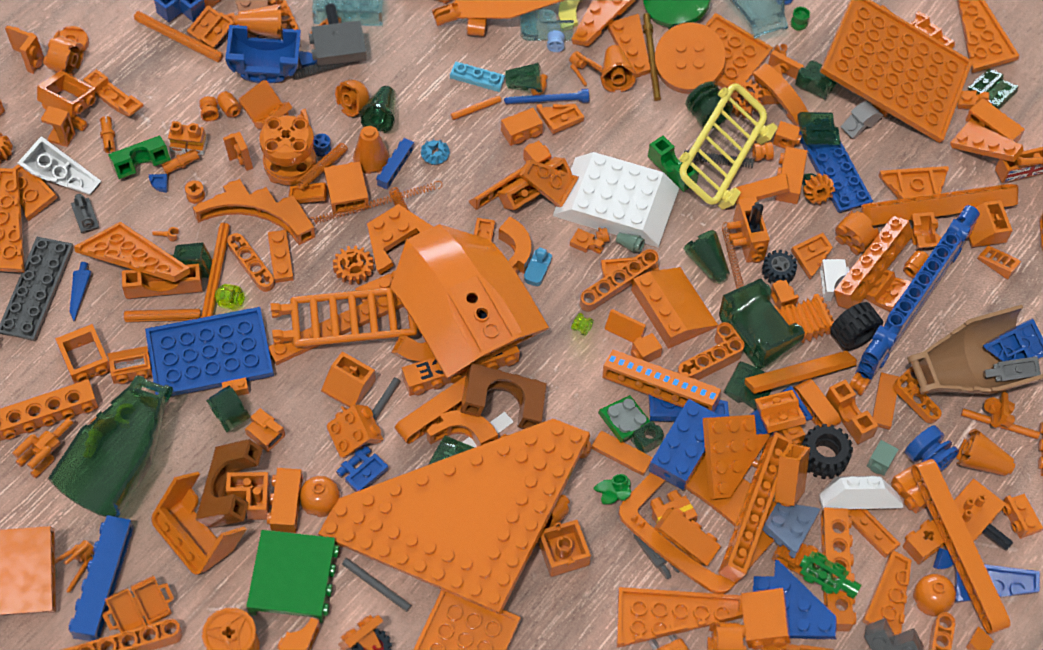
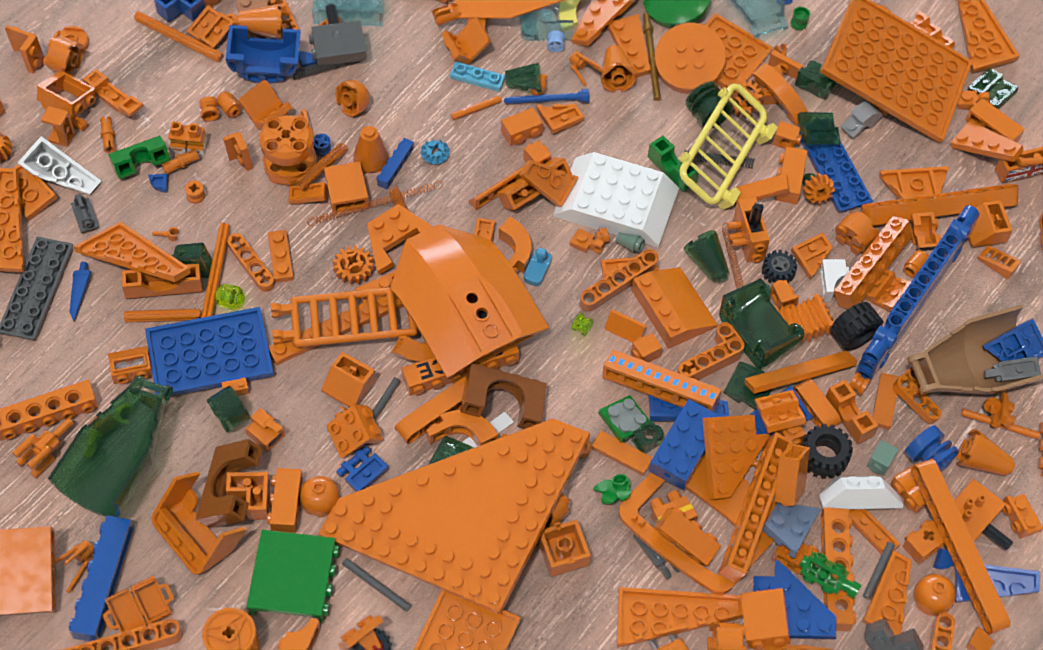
orange window [55,324,110,384] -> none
orange arch [193,179,315,245] -> none
clear green cone [359,86,396,133] -> none
orange wheel [752,142,774,161] -> none
none -> orange bracket [441,18,491,65]
none -> dark grey bar [862,542,895,600]

